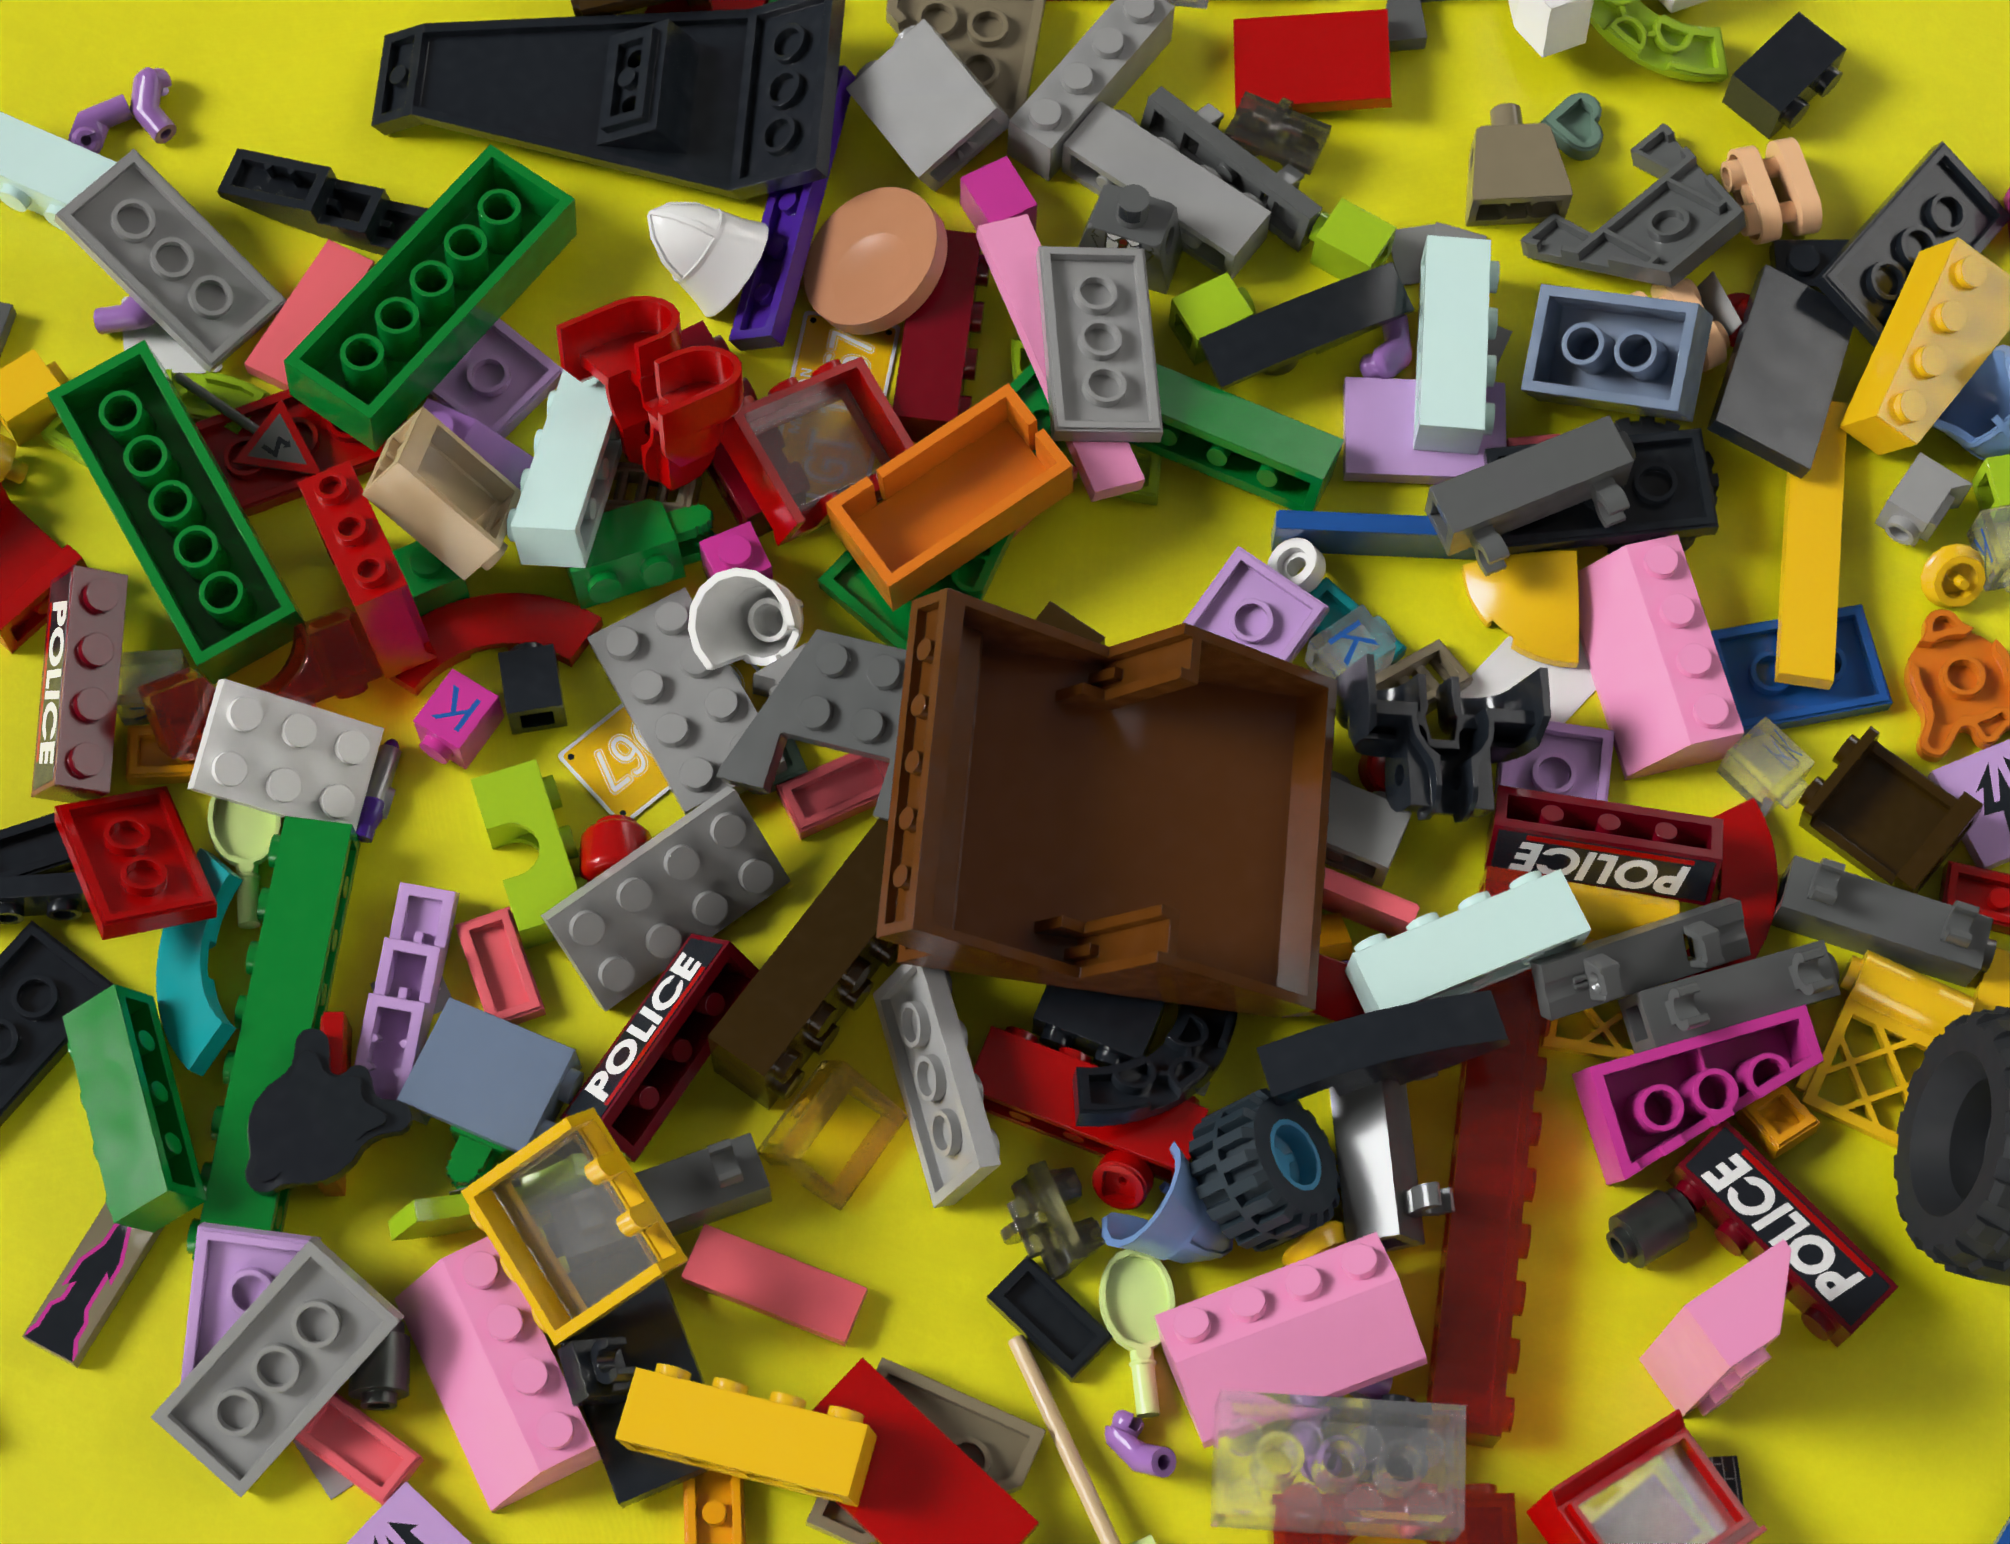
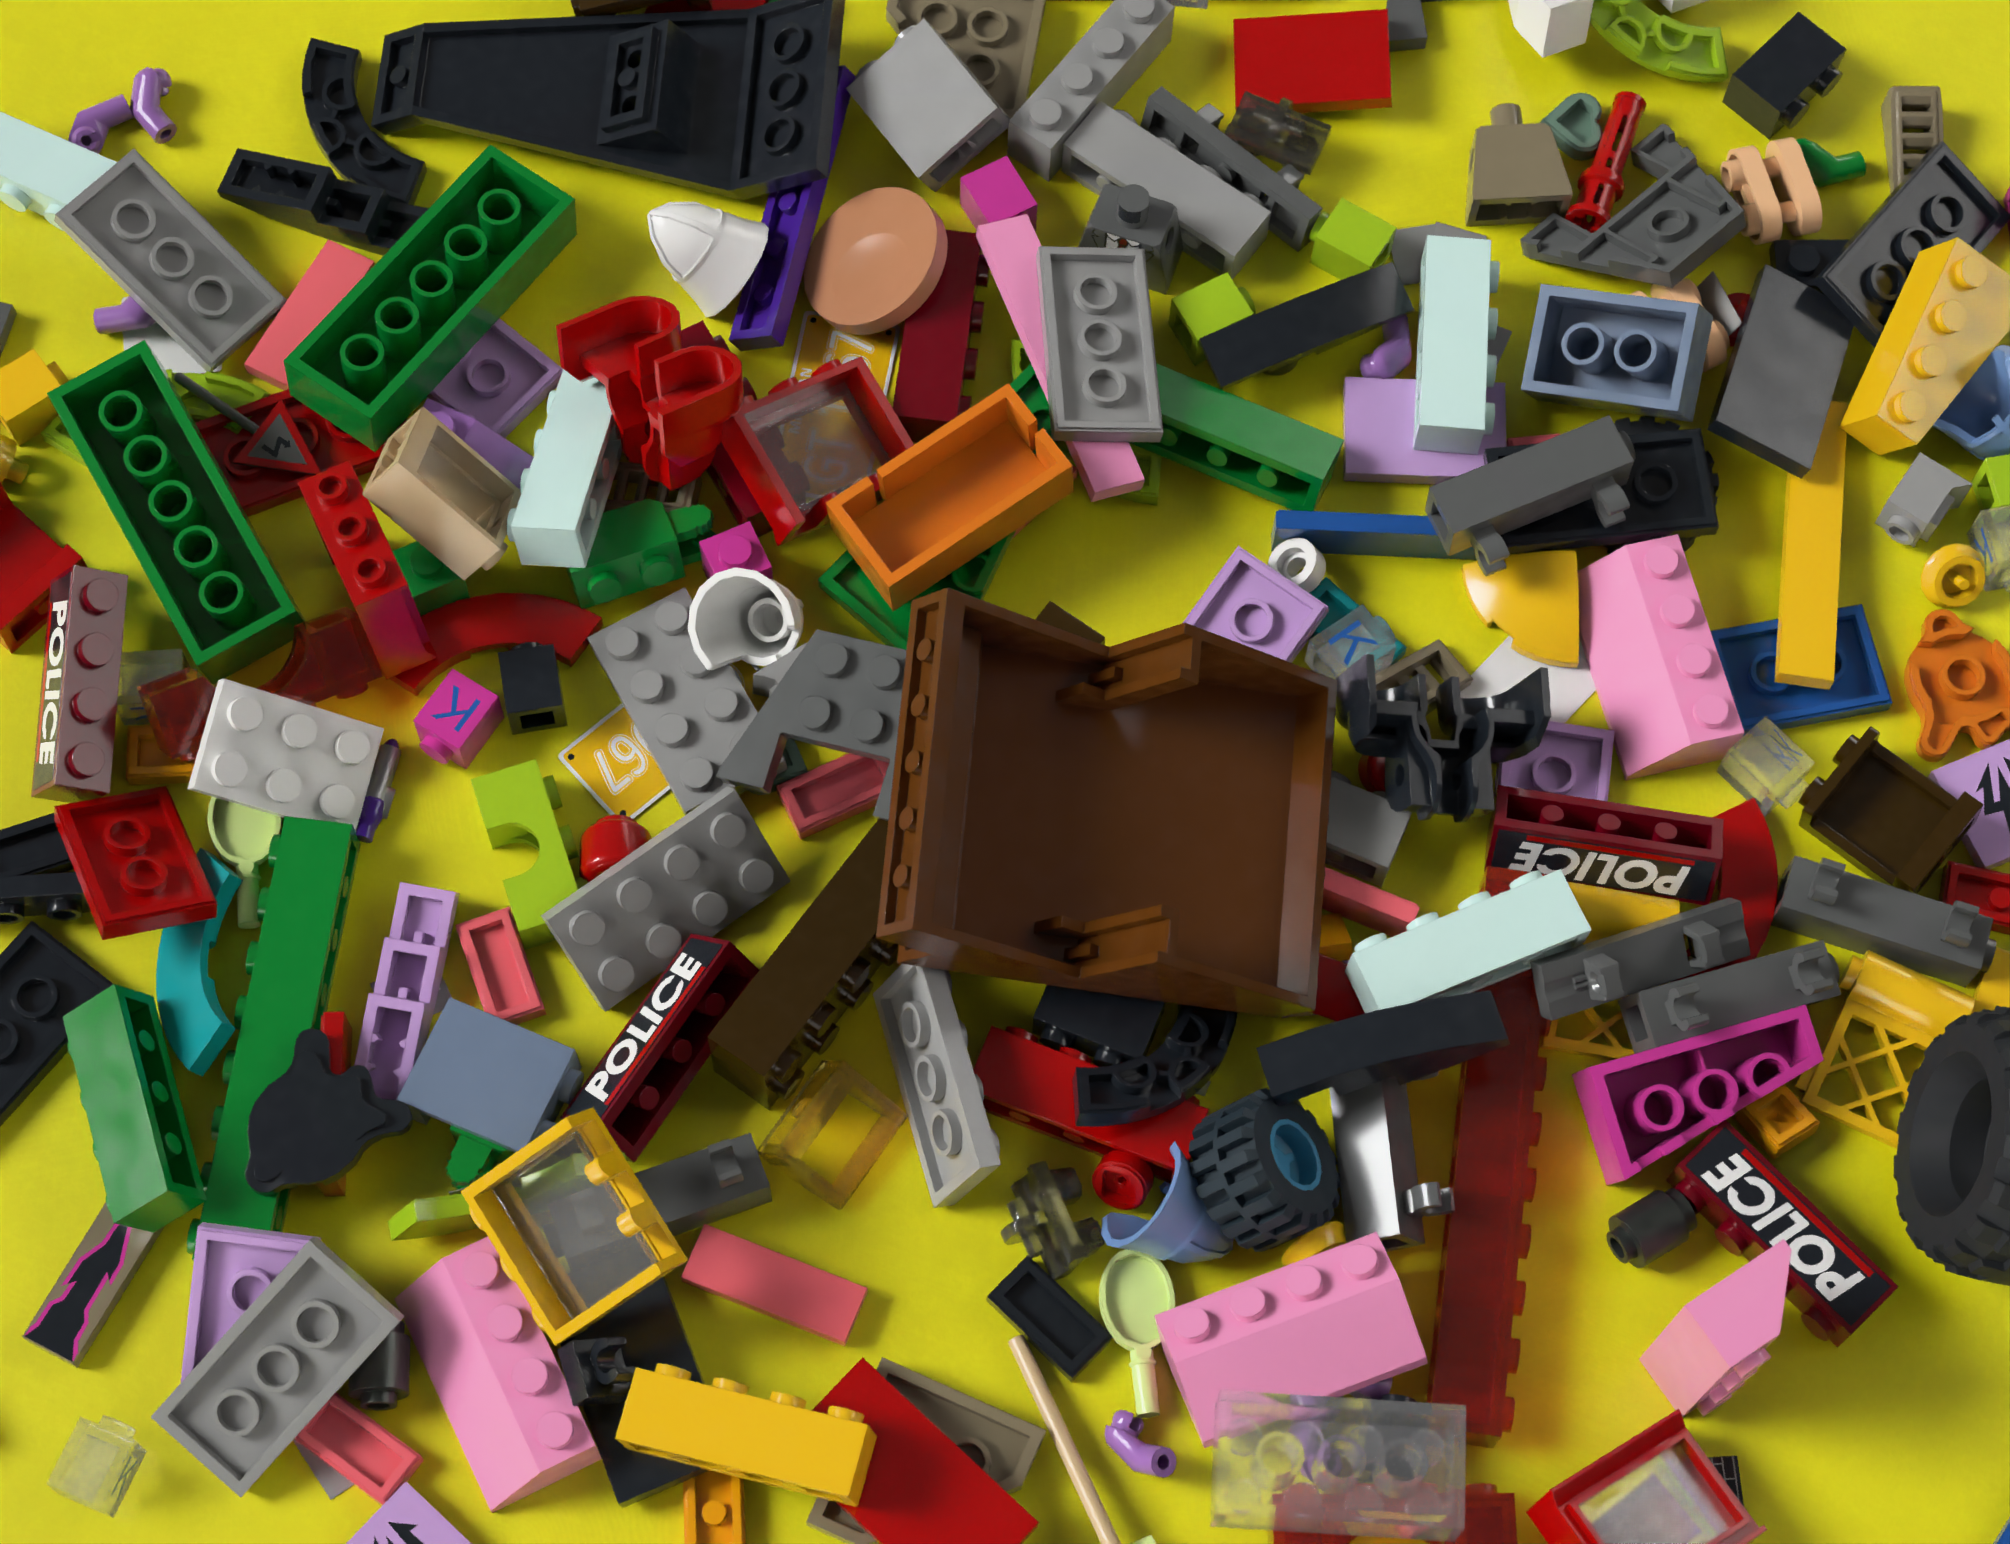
none -> clear brick [46,1415,147,1518]
none -> black tile [302,38,427,205]
none -> red pin [1565,91,1646,233]
none -> green arm [1797,138,1866,187]
none -> dark tan slope [1881,86,1944,194]

